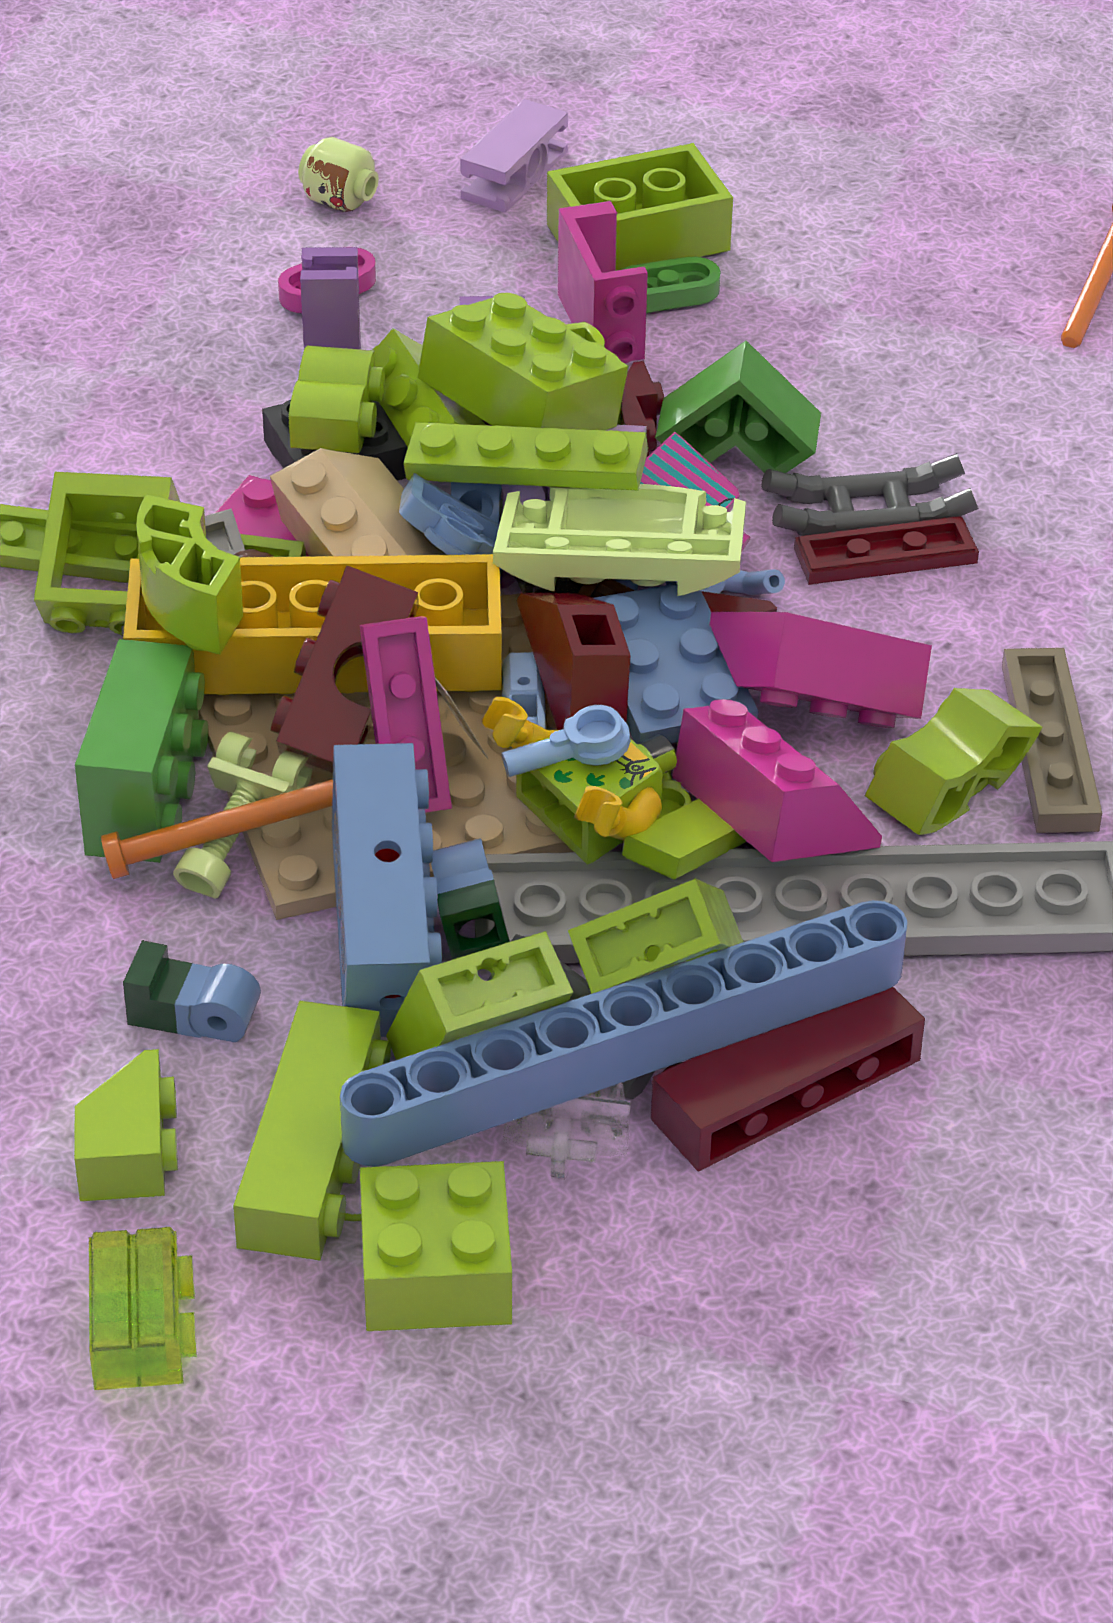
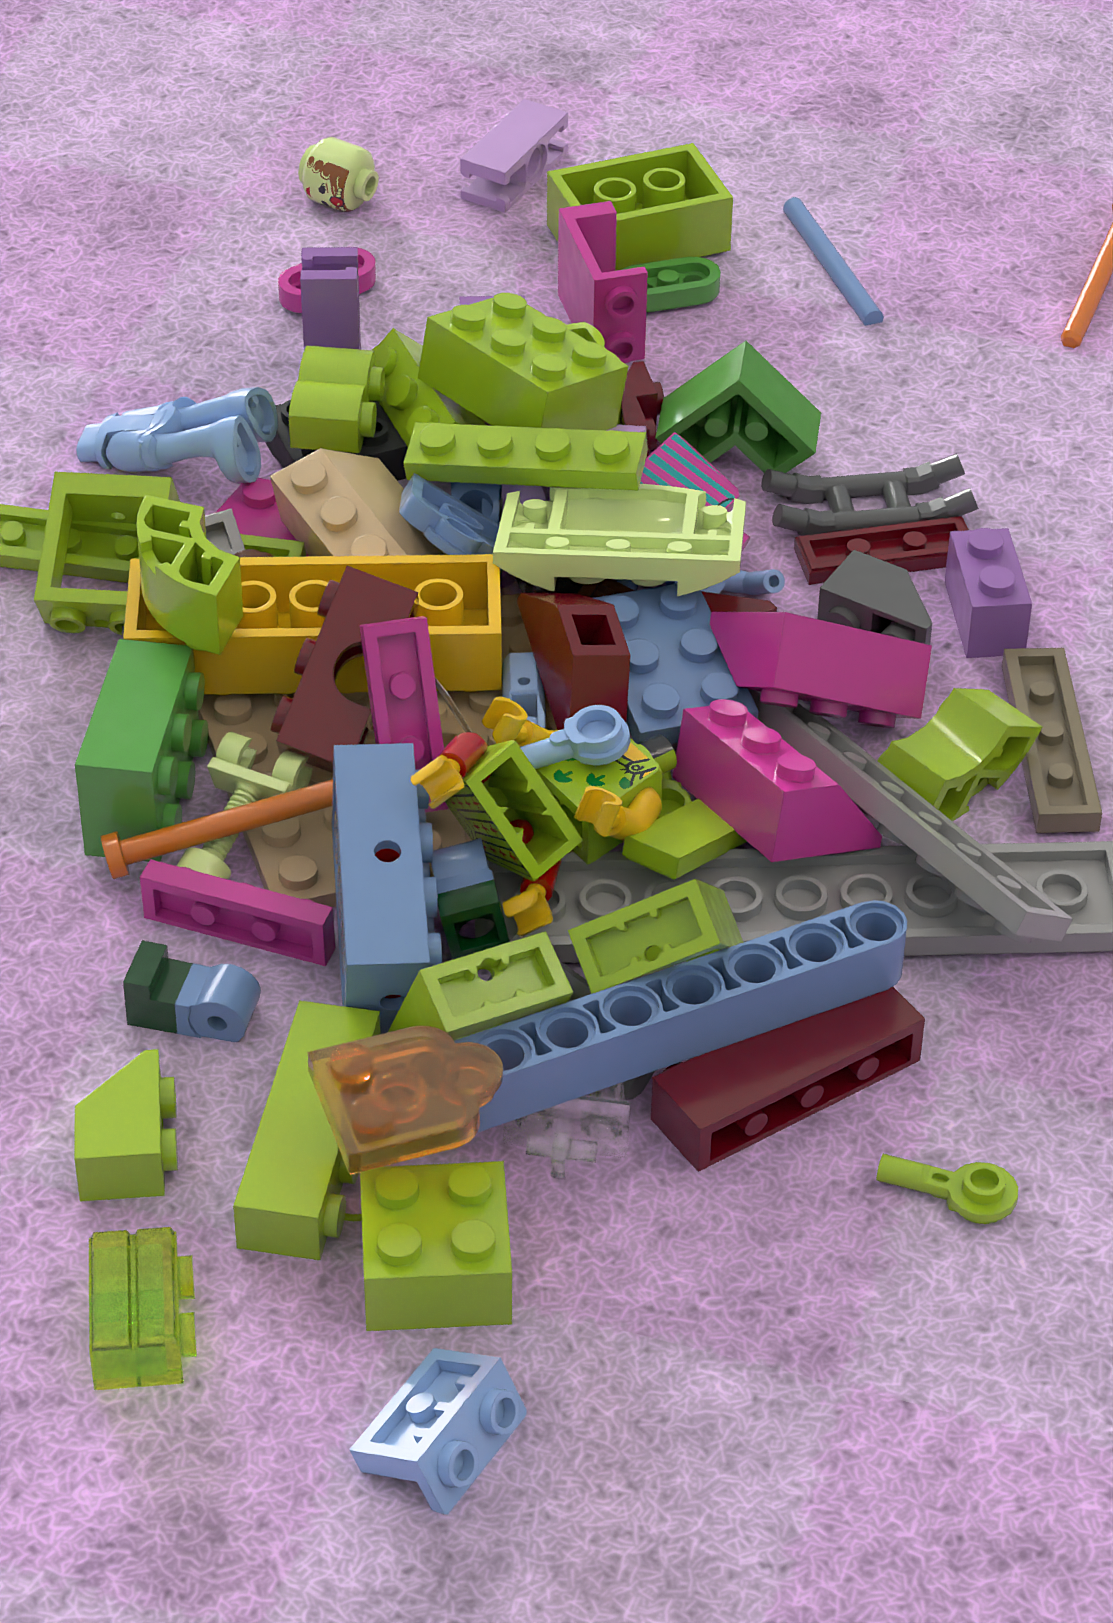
none -> light blue piece [76,387,278,484]
none -> dark pink plate [139,859,336,966]
none -> clear orange plate [307,1026,503,1175]
none -> light blue bracket [350,1348,527,1515]
none -> lime torso [410,732,583,936]
none -> light grey plate [748,689,1073,944]
none -> medium blue bar [783,197,884,326]
none -> dark grey slope [817,550,932,645]
none -> lime plate [876,1153,1018,1224]
none -> medium lavender brick [945,528,1032,658]

